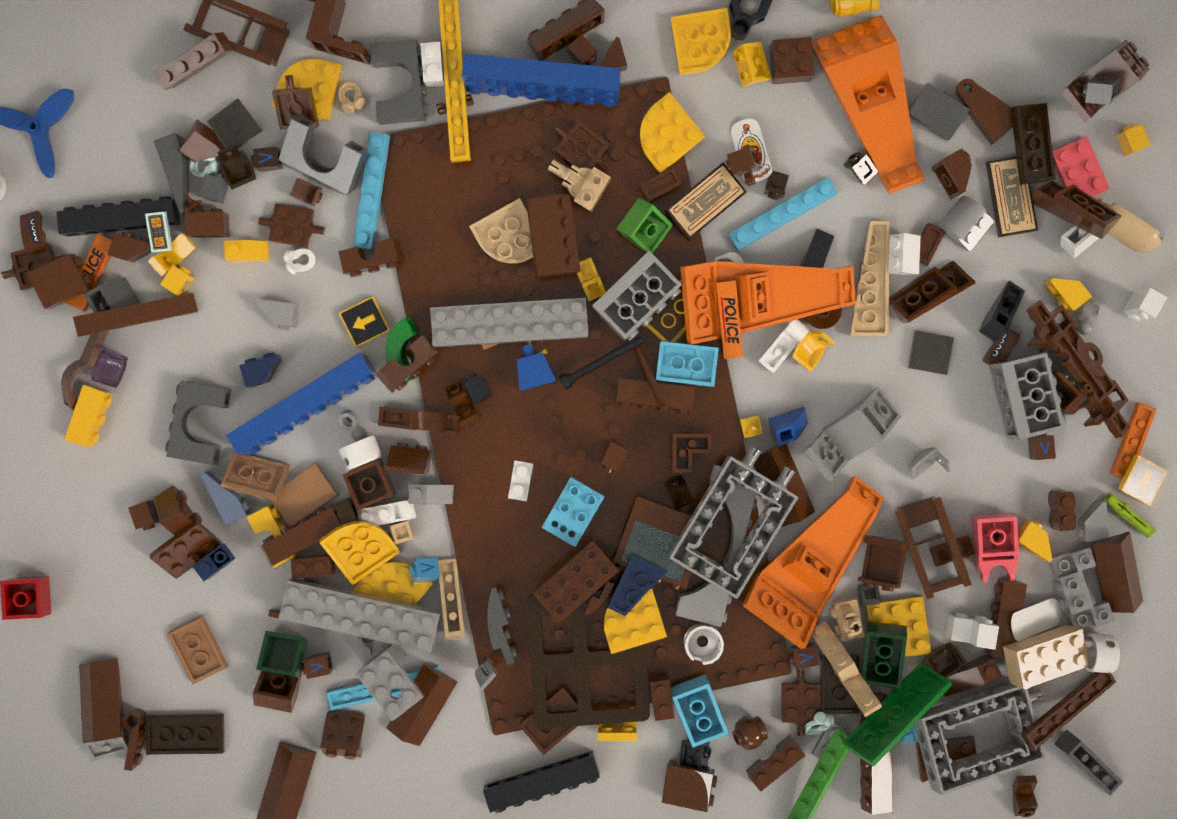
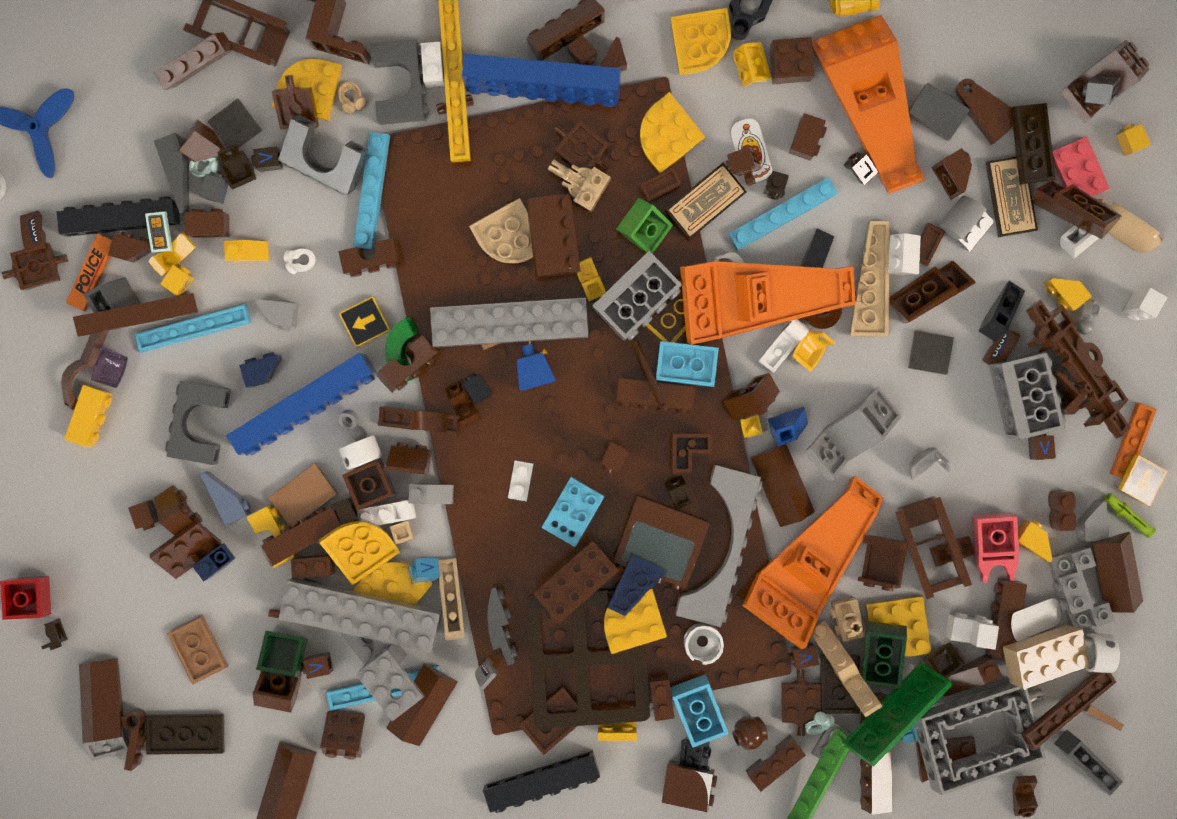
reddish brown brick [26,254,93,309] -> none
reddish brown bar [184,195,202,212] -> none
medium nougat tile [221,451,290,501] -> none
reddish brown plate [258,203,325,248] -> none
reddish brown bracket [290,178,323,206] -> none
black piece [558,336,643,390] -> none
reddish brown slope [584,581,614,615] -> none
light grey brick [668,446,799,599] -> none
orange tile [716,280,743,359] -> none
dark grey tile [858,585,881,606] -> none
none -> dark brown bracket [41,618,68,651]
none -> medium azure tile [134,304,252,353]
none -> reddish brown brick [723,373,780,420]
none -> reddish brown brick [789,113,827,161]
none -> medium nougat tile [1084,705,1124,731]

